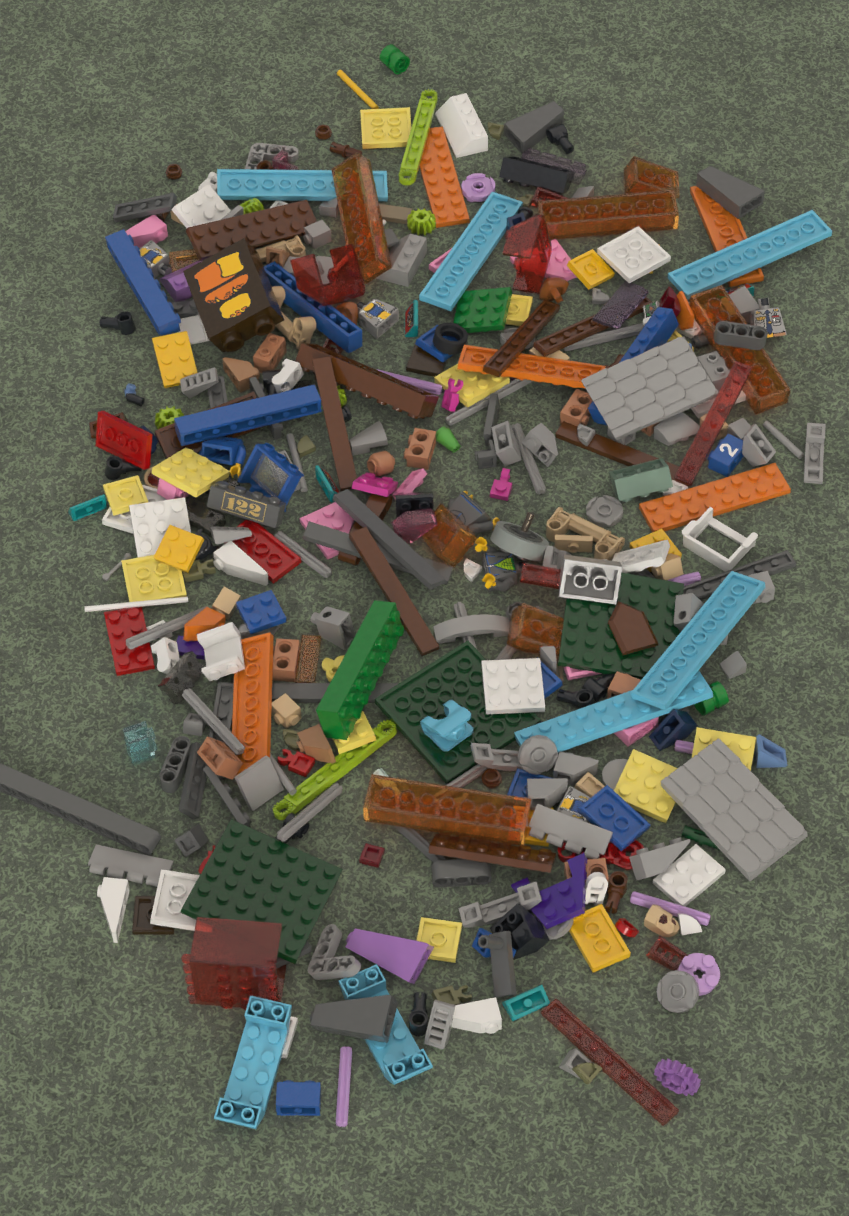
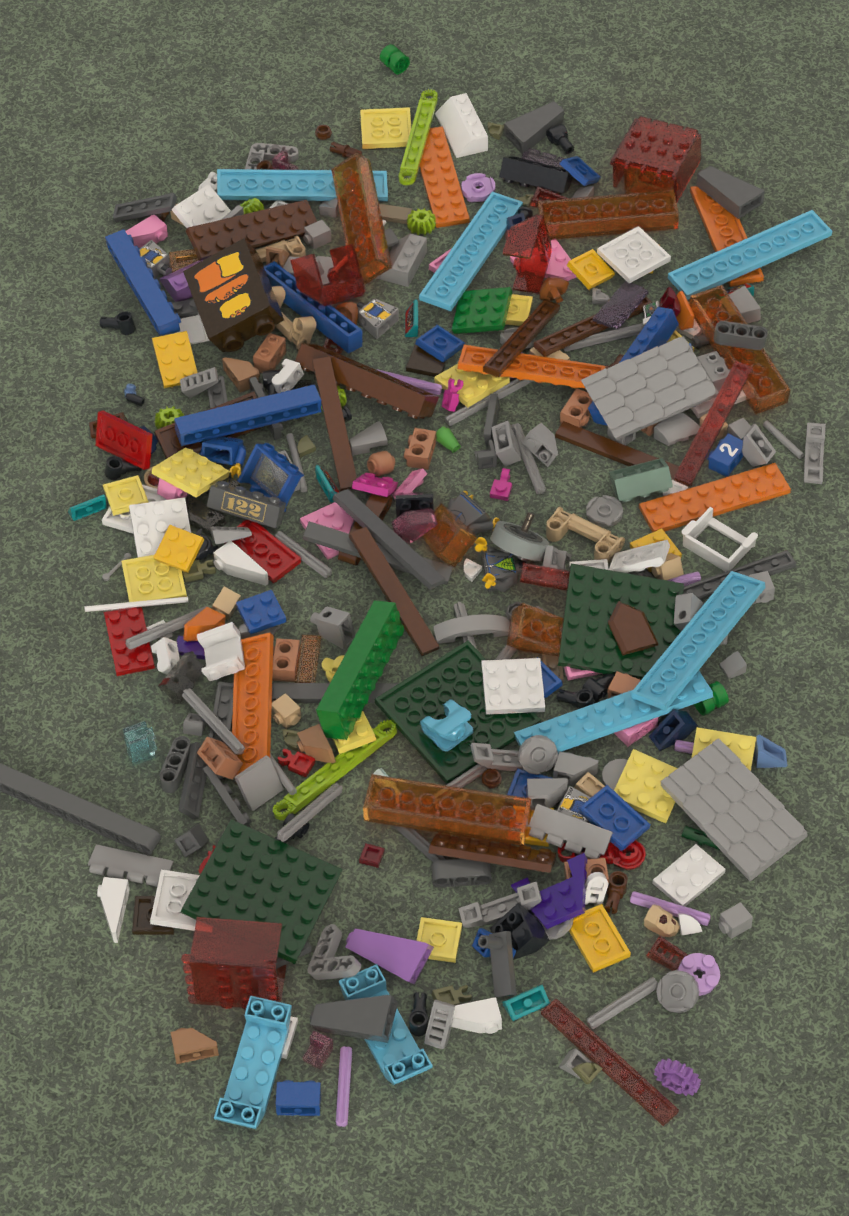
reddish brown plate [165,164,182,179] -> none
yellow bar [337,70,379,109] -> none
black tyre [433,323,468,355] -> none
light grey slope [540,646,557,673] -> none
tan plate [555,535,593,553] -> none
light grey slope [559,554,622,604] -> none
light grey tile [577,424,596,446] -> none
red tile [615,918,639,937] -> none
light grey slope [629,837,690,881] -> none
torso [750,298,787,338] -> none
none -> medium nougat slope [171,1028,219,1064]
none -> clear pink panel [303,1031,333,1069]
none -> blue tile [560,156,601,186]
none -> light grey axle [587,977,658,1029]
none -> clear red windscreen [610,116,701,203]
none -> light grey brick [718,902,753,939]

